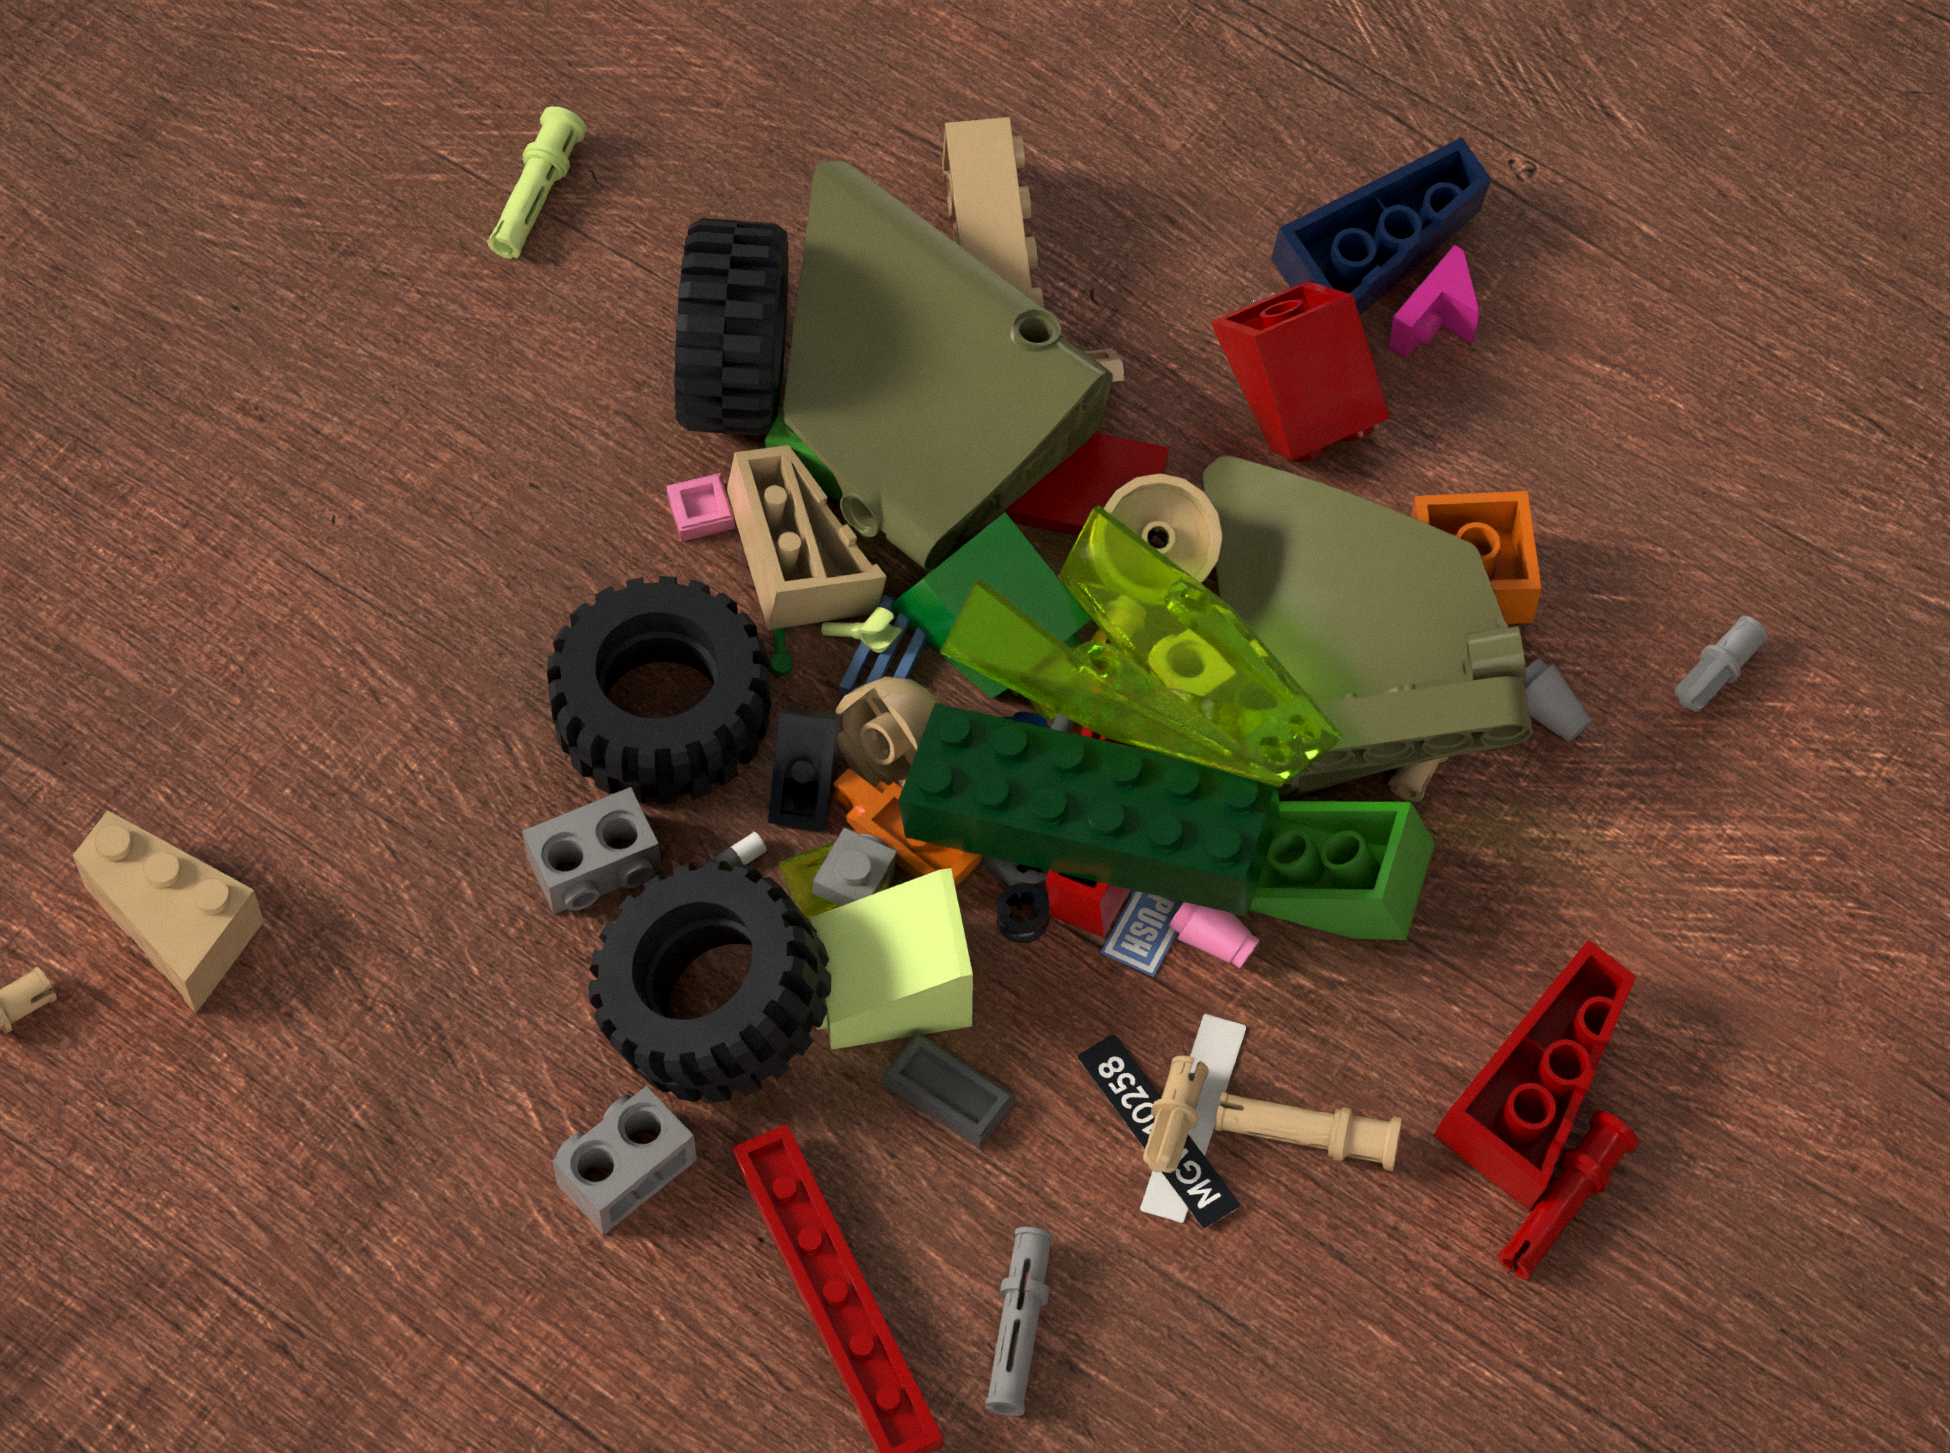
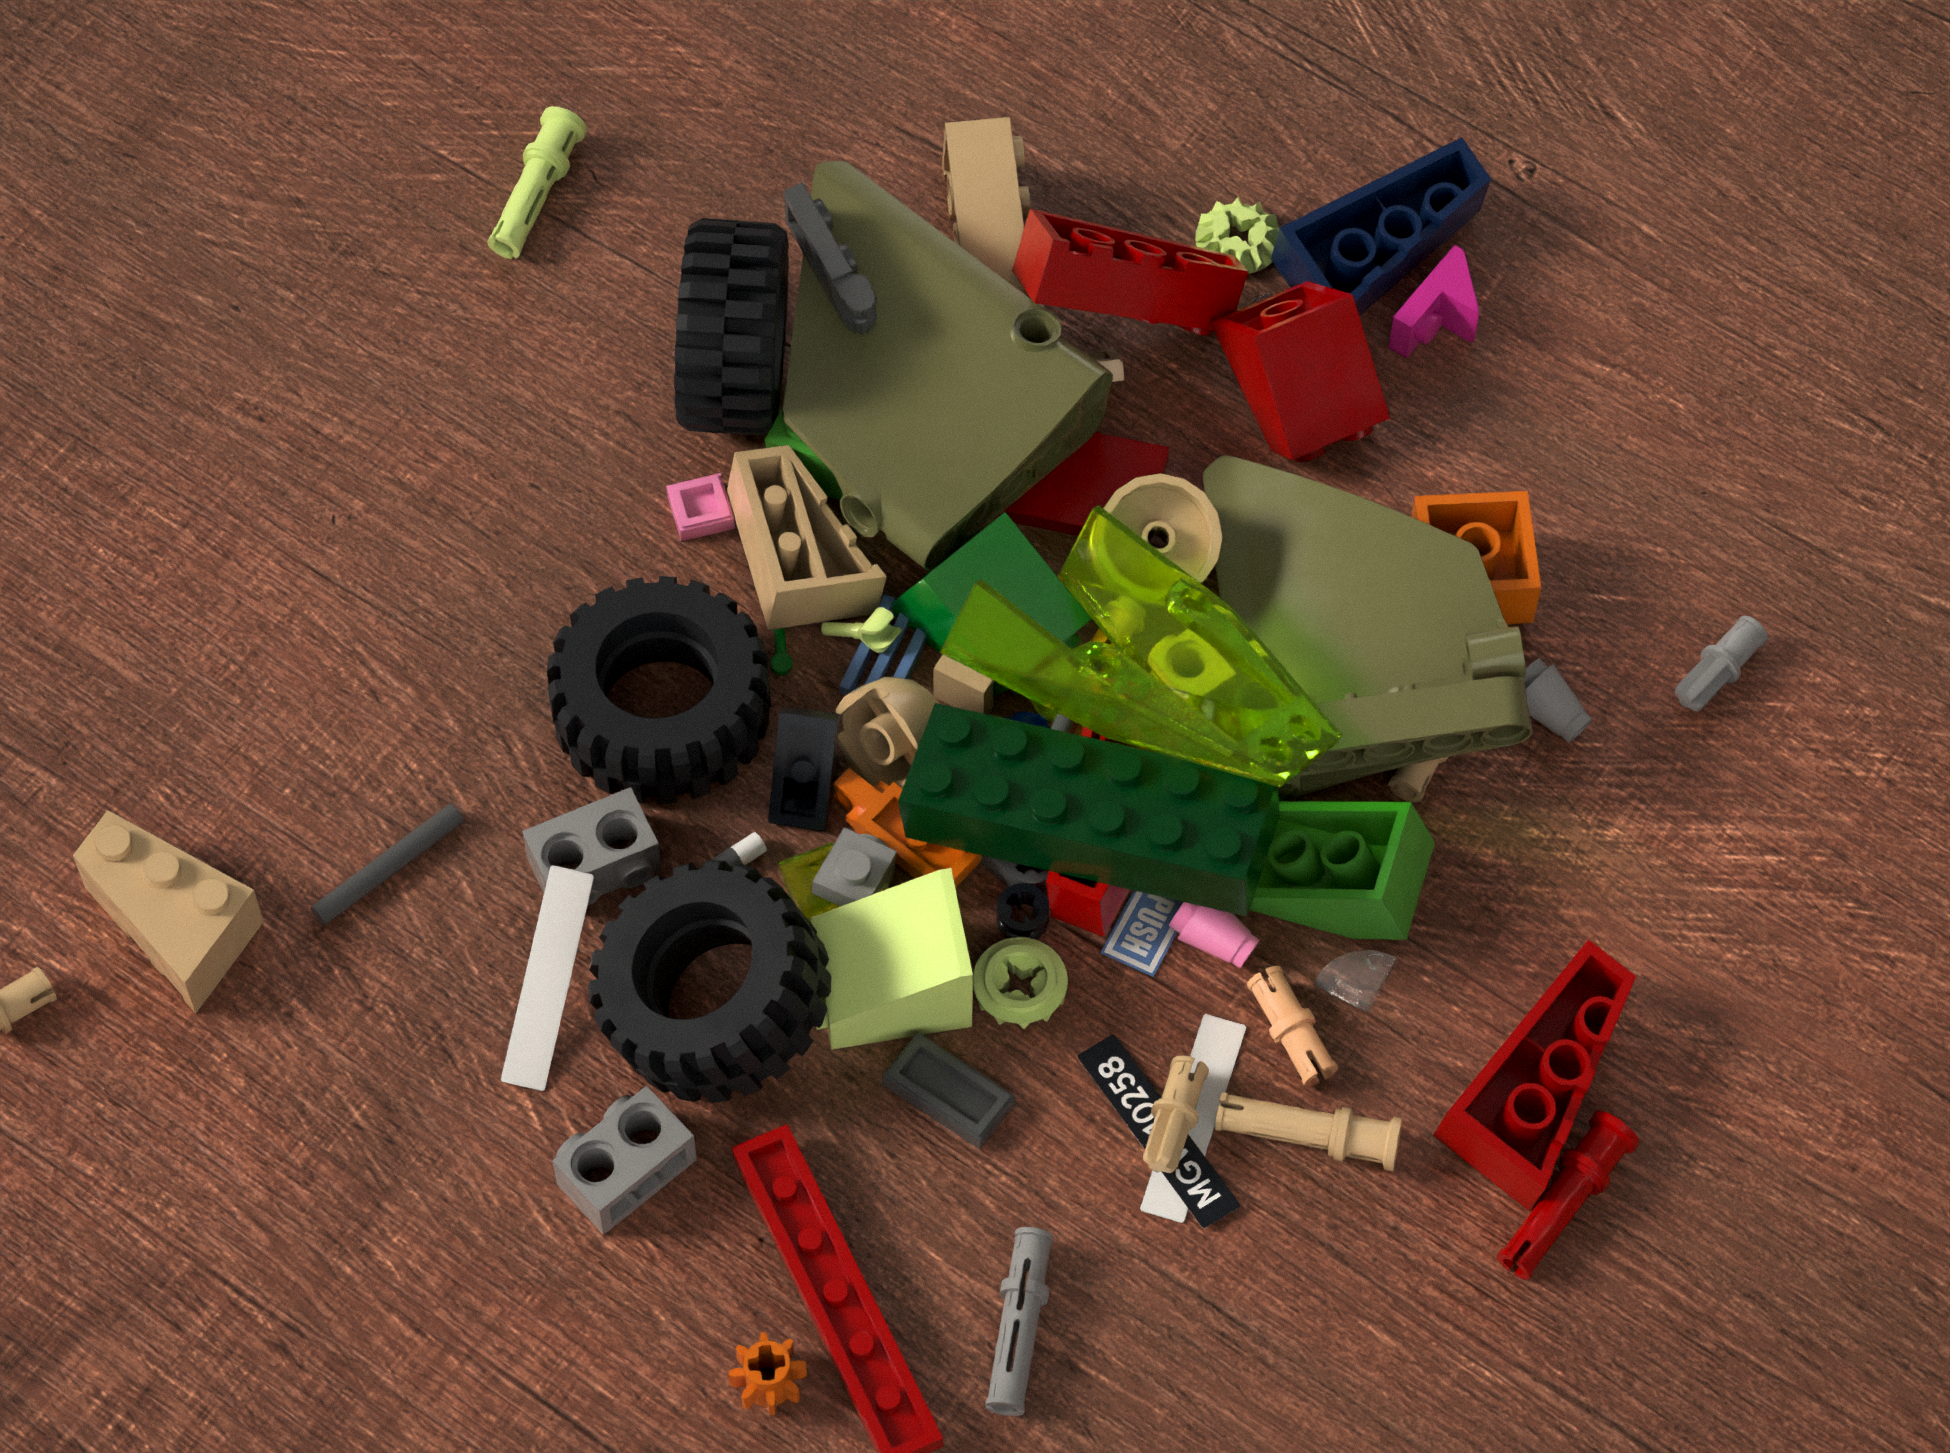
none -> dark grey bar [310,803,464,926]
none -> white sticker [501,865,594,1091]
none -> orange gear [728,1332,807,1416]
none -> dark grey hinge [784,182,877,335]
none -> tan tile [933,654,994,715]
none -> yellowish green gear [973,937,1068,1029]
none -> red wedge [1012,208,1249,336]
none -> yellowish green gear [1195,197,1279,274]
none -> light nougat pin [1247,966,1338,1087]
none -> clear tile [1315,950,1397,1013]

